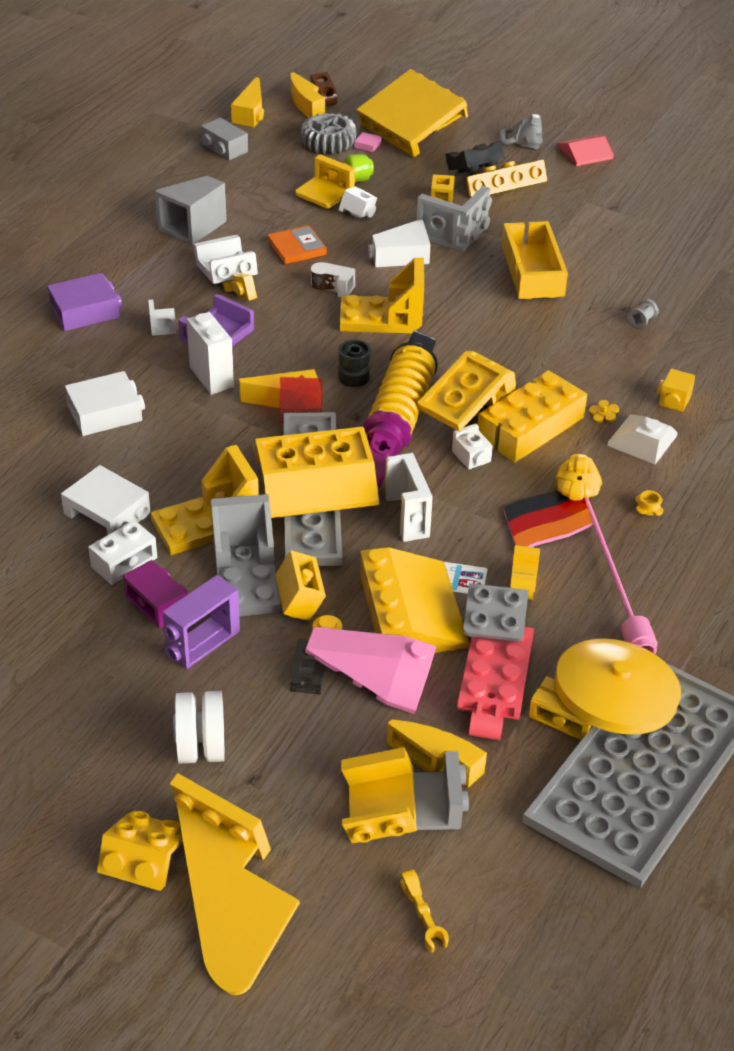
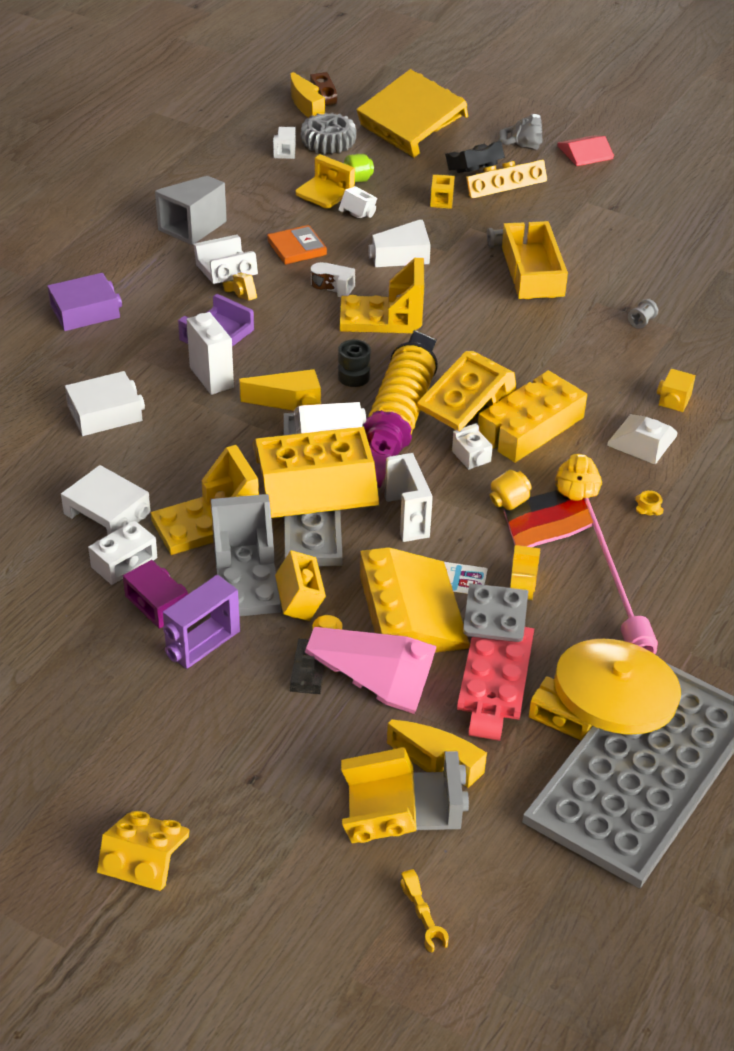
white panel [148,299,176,336] -> none
yellow piece [170,773,300,995] -> none
white wheel [173,691,225,764] -> none
light grey piece [201,118,248,160] -> none
yellow slope [231,77,264,127] -> none
clear red piece [279,375,323,423] -> none
bright pink tile [354,132,382,153] -> none
light grey bracket [417,185,492,252] -> none
yellow plant [589,400,619,423] -> none
none -> white brick [273,127,296,159]
none -> white slope [294,402,366,434]
none -> light grey bush [487,228,503,248]
none -> yellow head [489,470,532,510]

